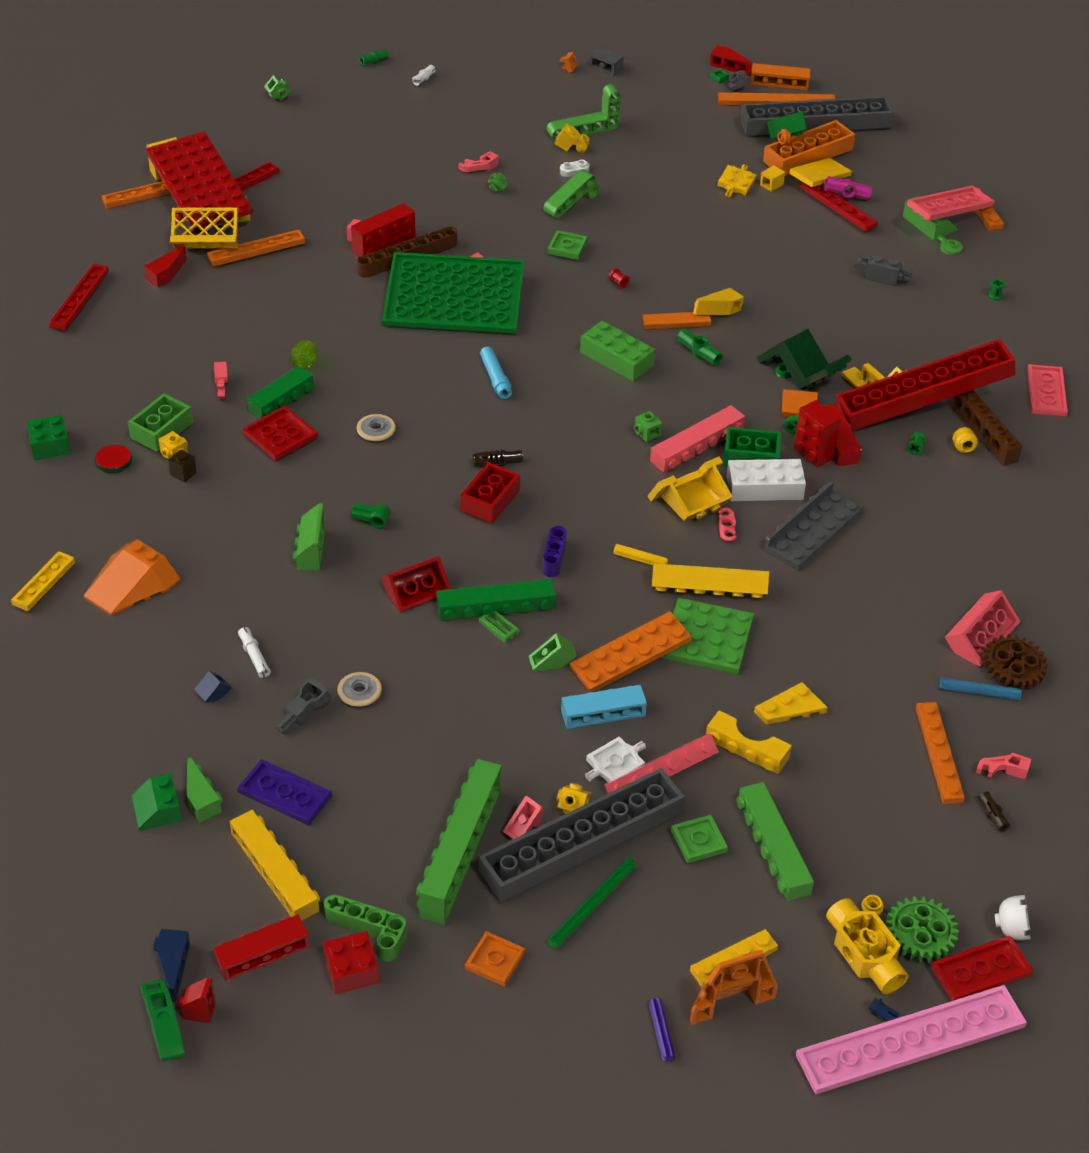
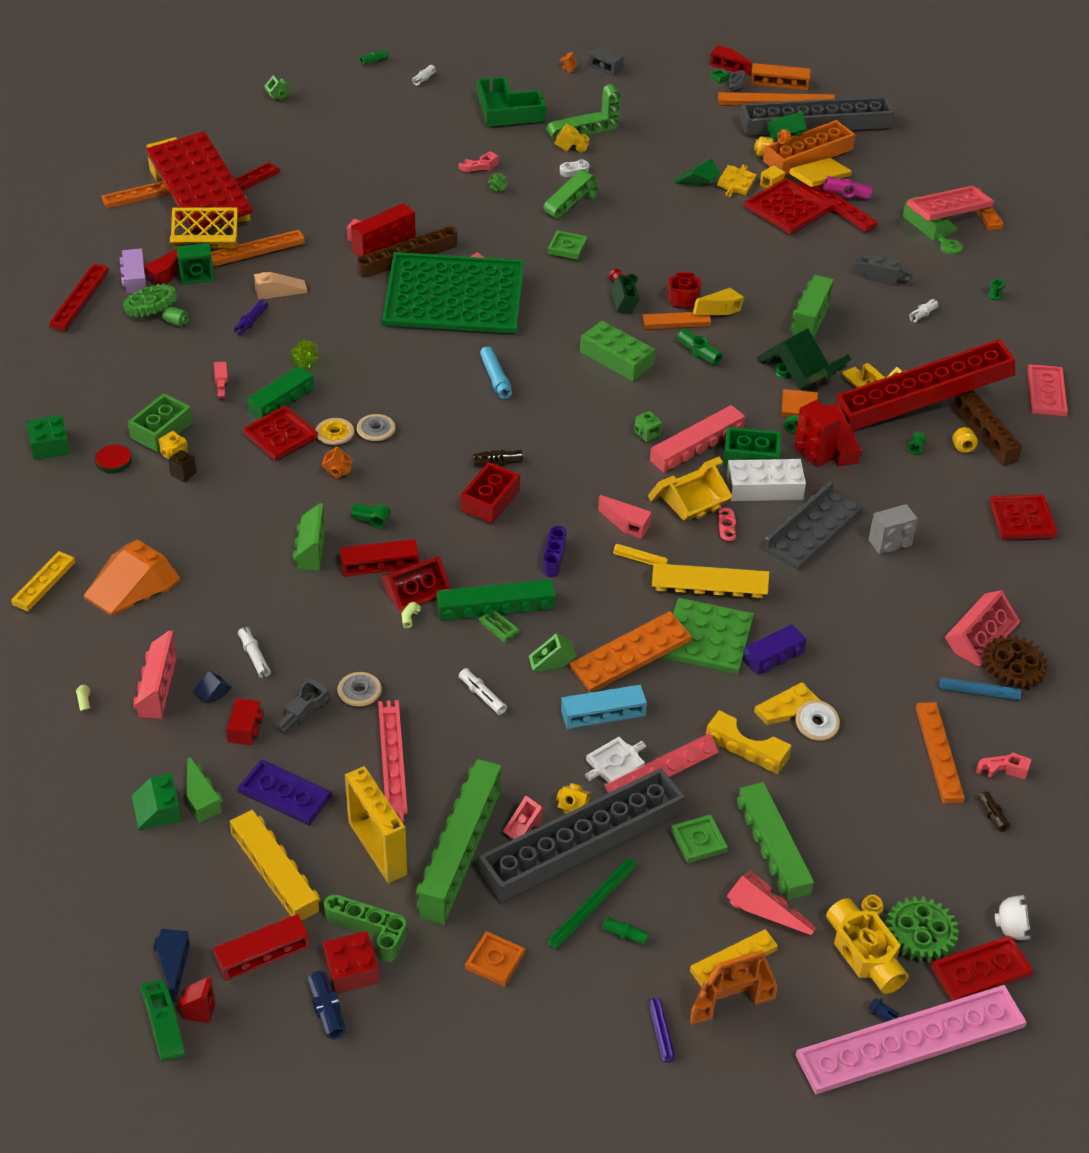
none -> yellowish green arm [76,685,91,711]
none -> lavender brick [120,248,146,293]
none -> bright green gear [123,284,178,317]
none -> coral slope [134,631,177,719]
none -> bright green brick [162,306,189,327]
none -> green brick [176,243,215,285]
none -> red brick [226,698,264,745]
none -> dark purple pin [234,299,268,335]
none -> light nougat slope [254,272,308,300]
none -> dark blue piece [307,970,346,1040]
none -> wheel [316,418,355,445]
none -> orange brick [321,446,353,479]
none -> red brick [340,539,419,577]
none -> yellow window [345,766,407,884]
none -> coral hinge [378,700,408,822]
none -> yellowish green arm [401,602,421,628]
none -> white pin [459,668,507,715]
none -> green piece [476,76,546,127]
none -> coral slope [598,495,652,539]
none -> green pin [602,916,649,946]
none -> dark green hinge [611,274,640,314]
none -> red brick [667,271,702,309]
none -> green slope [673,158,720,185]
none -> coral wedge [727,870,817,935]
none -> dark purple brick [743,624,806,675]
none -> red plate [744,178,833,235]
none -> yellow head [754,136,774,157]
none -> bright green brick [790,275,834,337]
none -> white wheel [796,700,840,741]
none -> light grey brick [868,504,918,555]
none -> white pin [909,299,938,322]
none -> red plate [989,494,1057,540]

